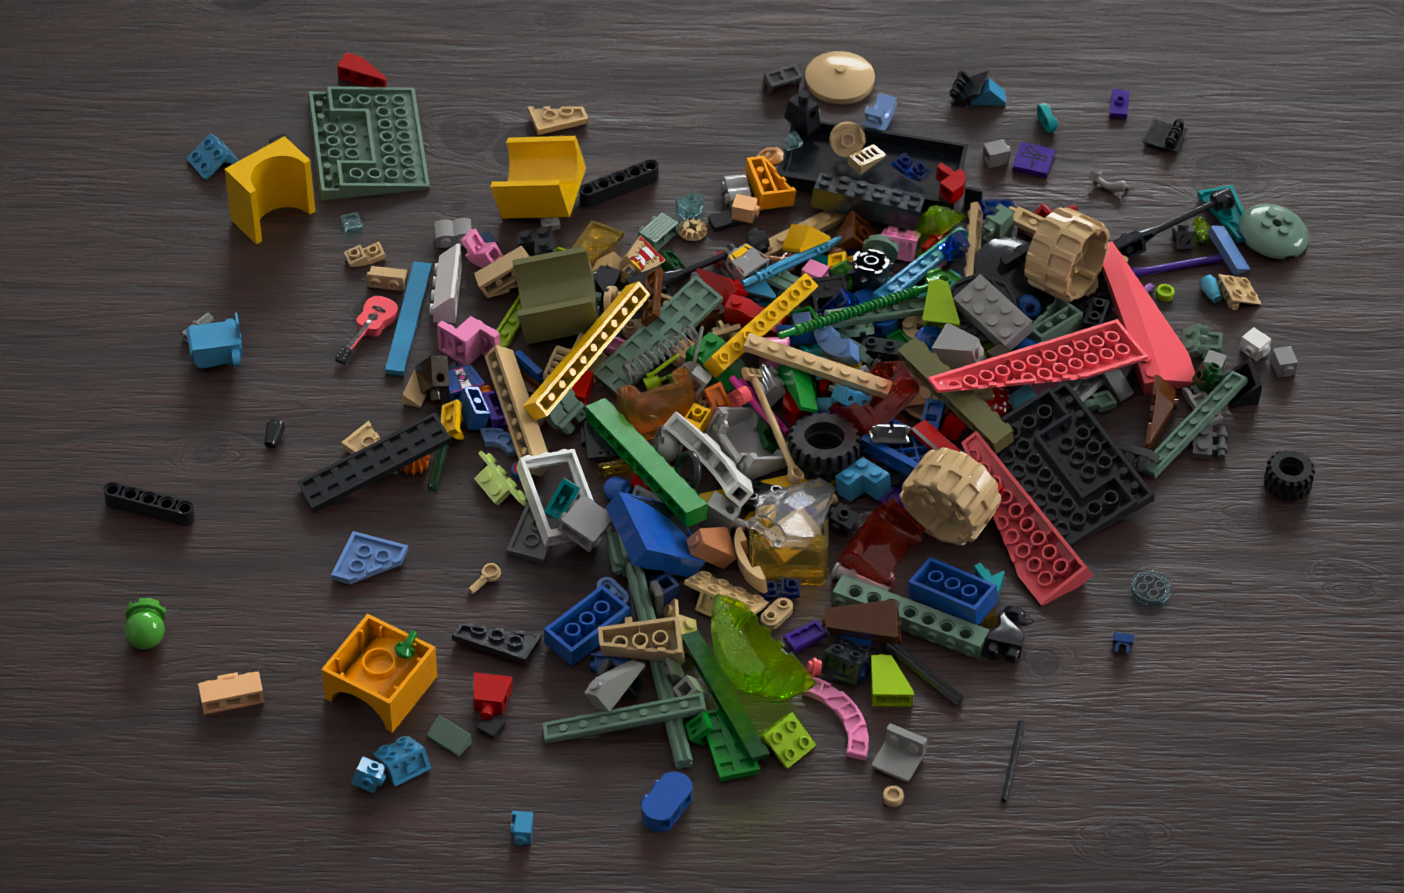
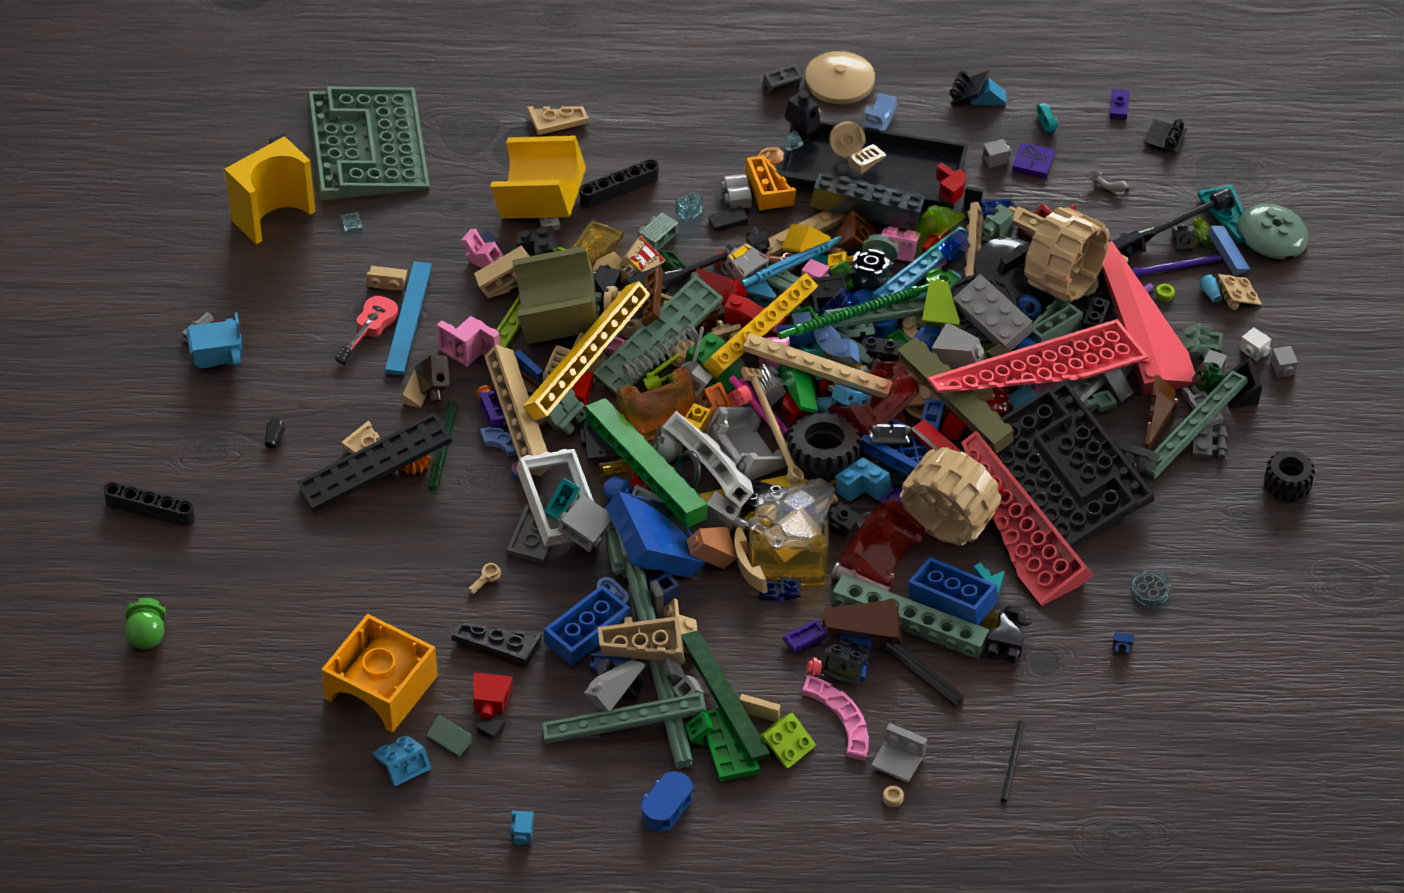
dark azure bracket [187,133,239,180] -> none
light nougat piece [198,671,264,714] -> none
medium blue plate [331,531,408,585] -> none
red slope [337,53,387,87] -> none
tan slope [344,242,387,267] -> none
dark azure brick [351,757,386,793] -> none
green plate [394,630,418,659] -> none
white slope [430,244,462,323] -> none
light grey brick [434,218,472,248] -> none
yellow tile [441,399,464,440] -> none
torso [447,362,485,402] -> none
blue brick [459,387,491,430] -> none
yellowish green bracket [474,451,528,506] -> none
tan gear [678,217,707,241] -> none
tan bracket [684,571,769,626] -> none
clear neon green windscreen [711,593,817,702] -> none
light nougat brick [731,194,760,223] -> none
dark green slope [758,416,780,455] -> none
tan plate [760,598,793,630] -> none
lime slope [870,654,914,707] -> none
clear blue slope [891,152,932,182] -> none
none -> tan tile [739,694,780,722]

